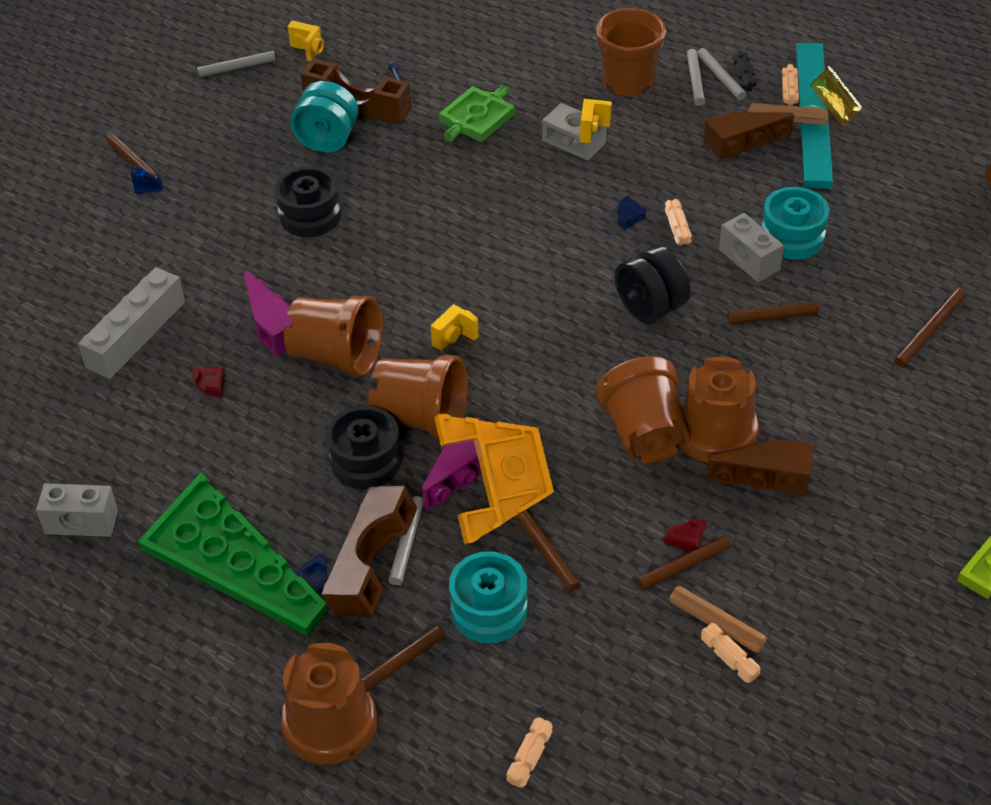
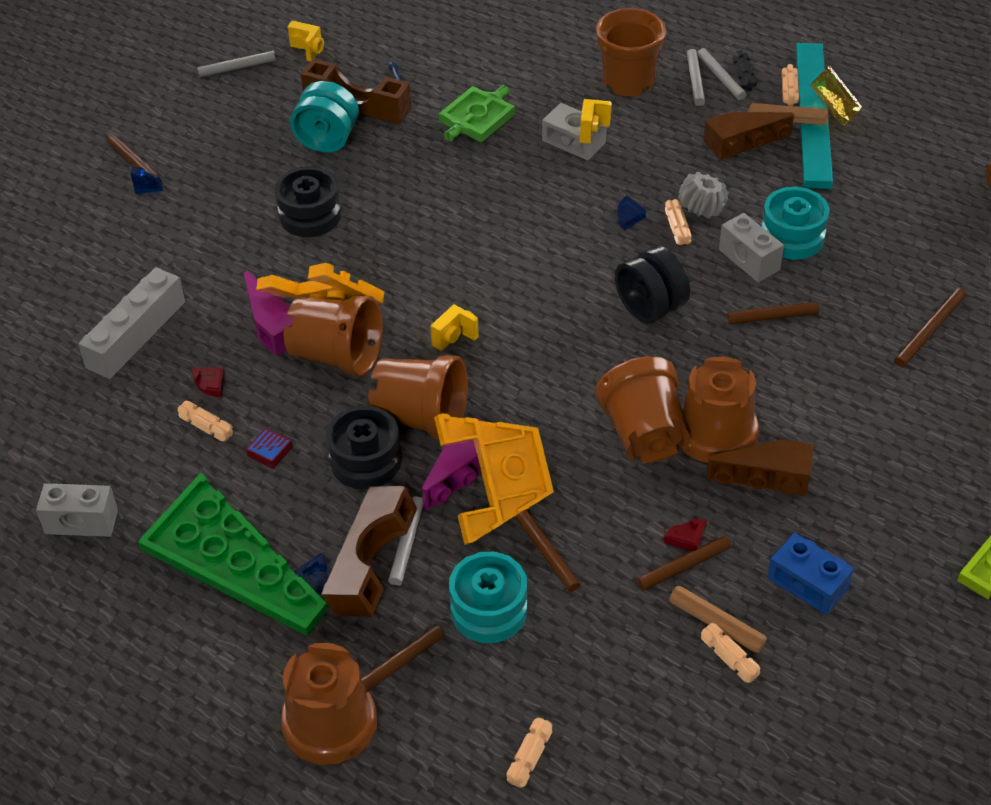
none -> light nougat axle [177,401,234,442]
none -> dark red tile [246,428,293,469]
none -> light orange wing [256,263,384,304]
none -> light grey gear [678,172,729,218]
none -> blue brick [767,532,854,615]

